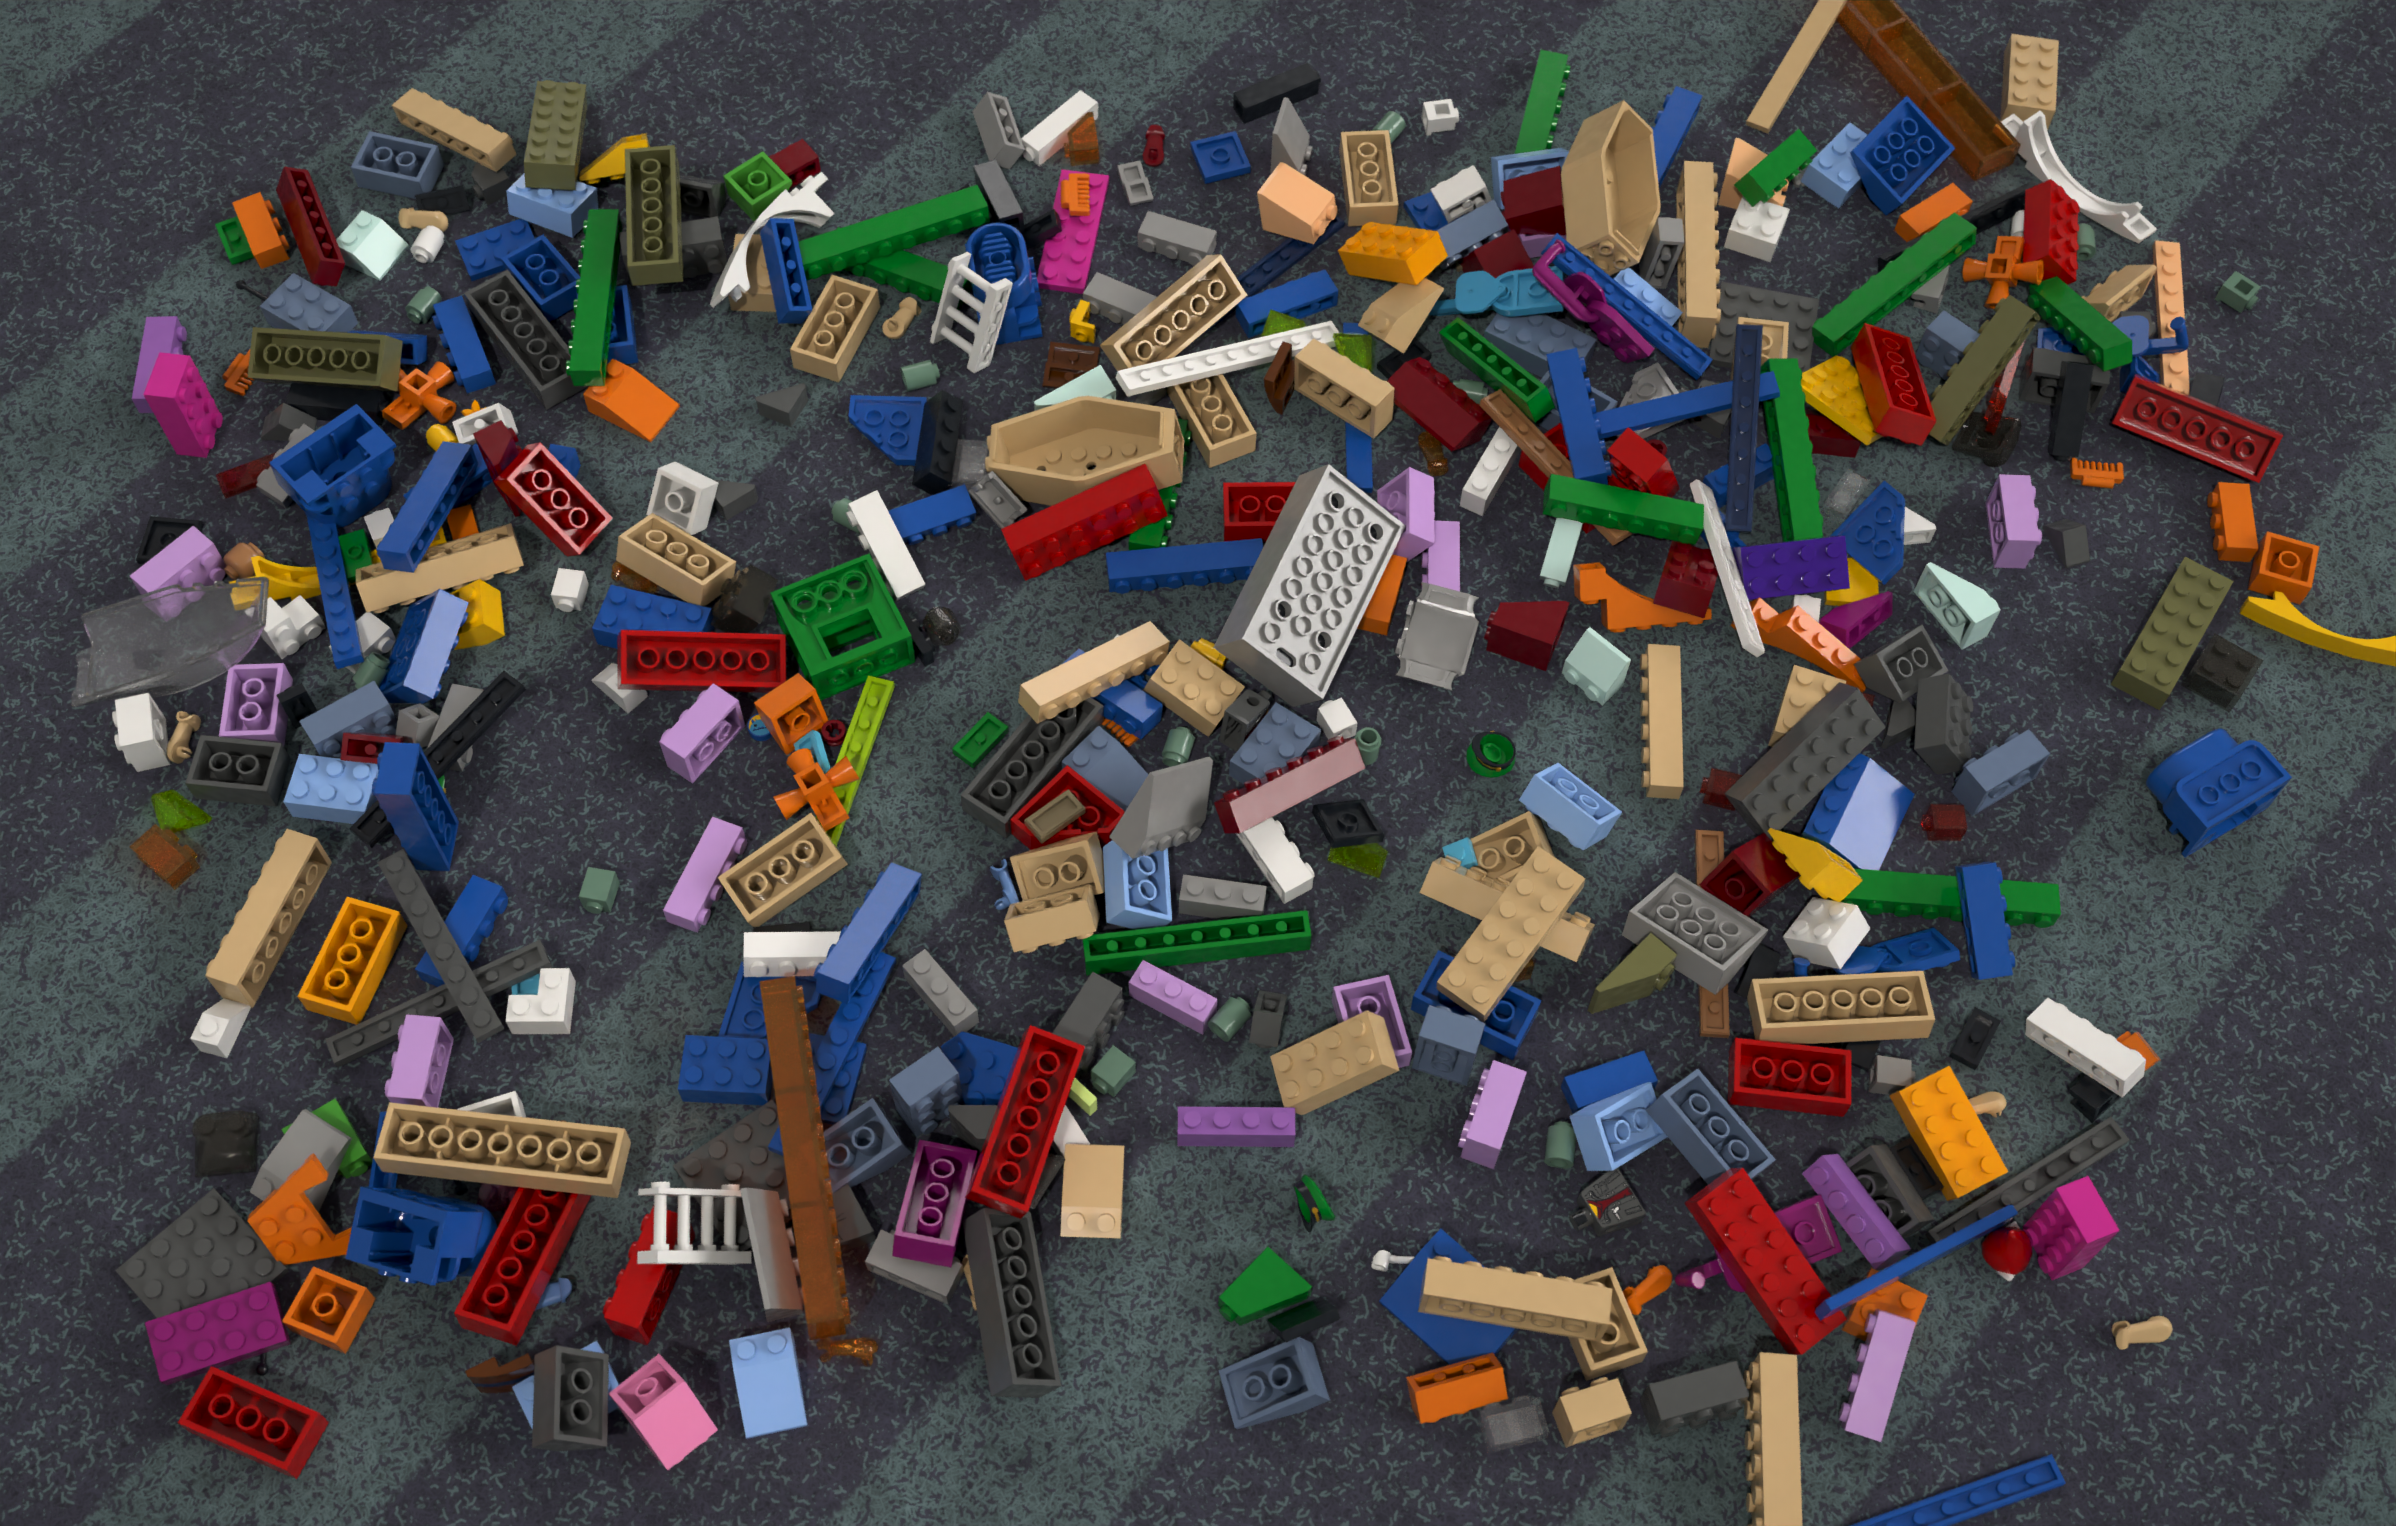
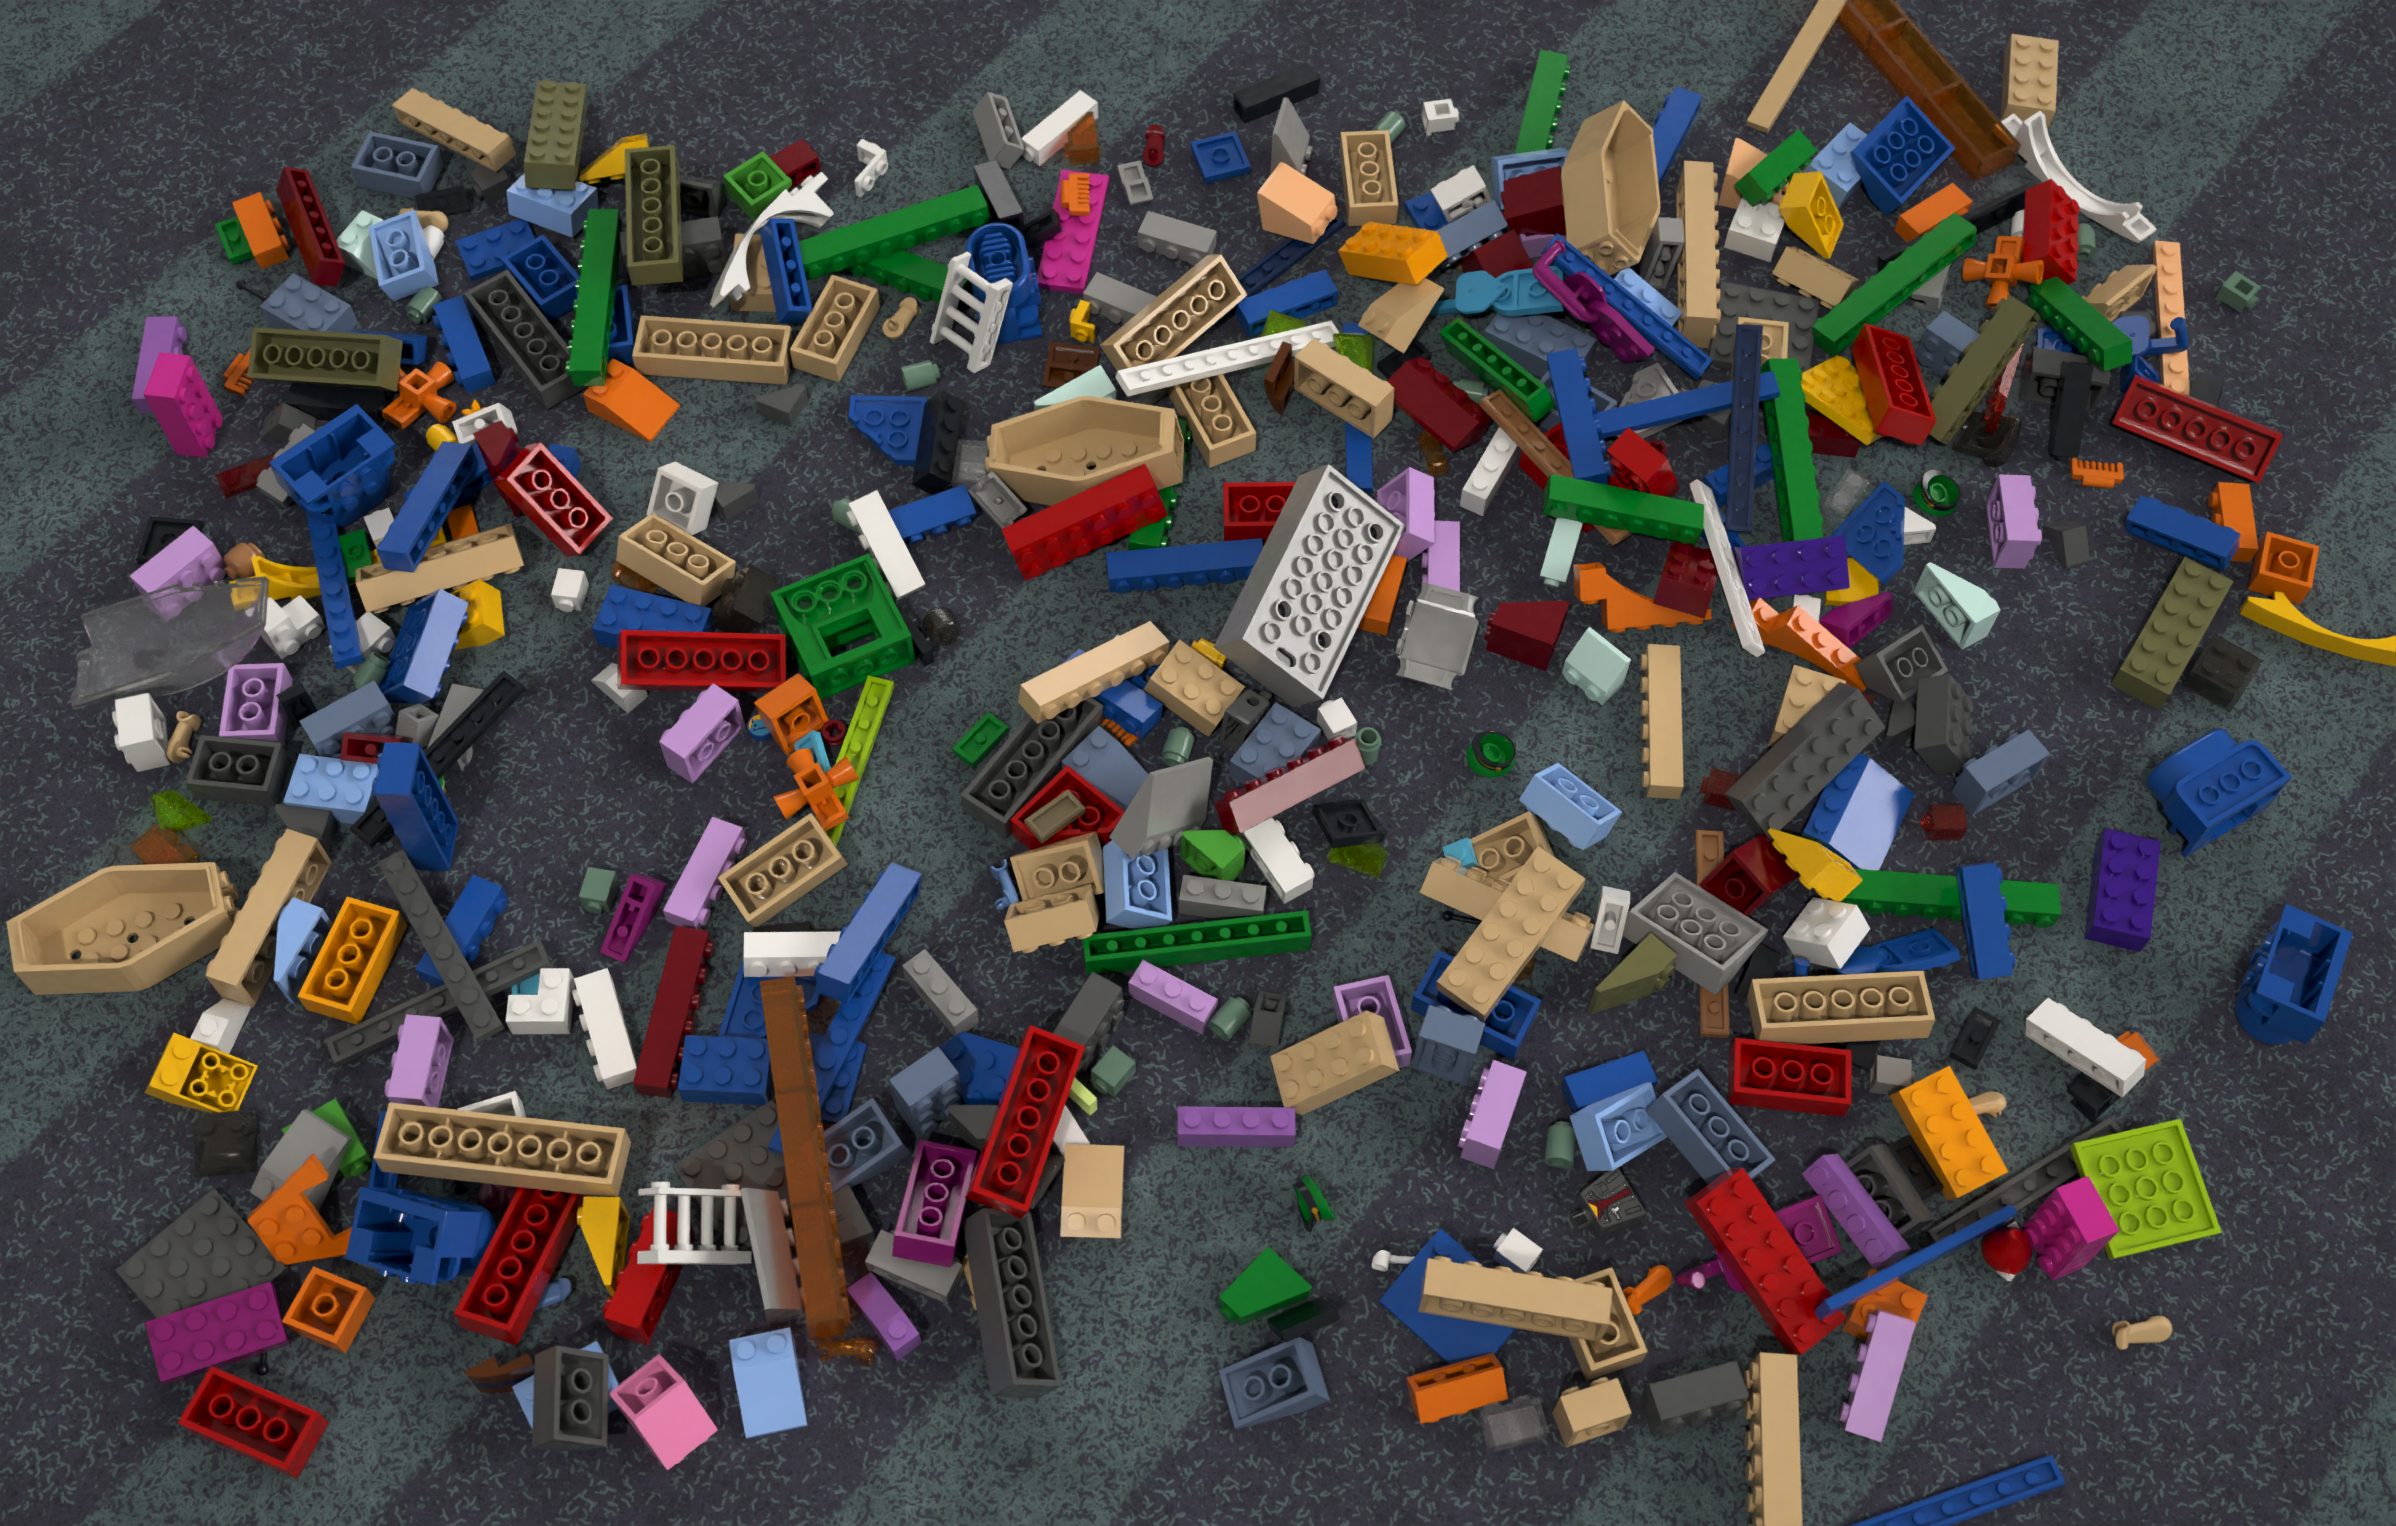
none -> tan container [6,862,240,995]
none -> yellow slope [144,1033,258,1119]
none -> dark grey slope [274,804,337,851]
none -> light blue slope [274,897,333,1004]
none -> light blue slope [368,210,439,301]
none -> white brick [572,968,638,1090]
none -> yellow slope [577,1197,630,1297]
none -> magenta slope [600,874,668,963]
none -> tan brick [632,315,794,385]
none -> dark red brick [633,926,715,1098]
none -> medium lavender slope [846,1272,922,1361]
none -> white bracket [855,139,888,197]
none -> bright green slope [1181,830,1245,881]
none -> black hinge [1442,911,1482,925]
none -> white brick [1493,1228,1543,1274]
none -> white slope [1590,886,1630,954]
none -> tan slope [1772,247,1860,309]
none -> yellow slope [1779,171,1844,259]
none -> green piece [1912,469,1961,517]
none -> lime plate [2070,1119,2222,1260]
none -> dark purple brick [2084,828,2161,952]
none -> blue brick [2126,495,2240,571]
none -> blue brick [2235,904,2353,1045]

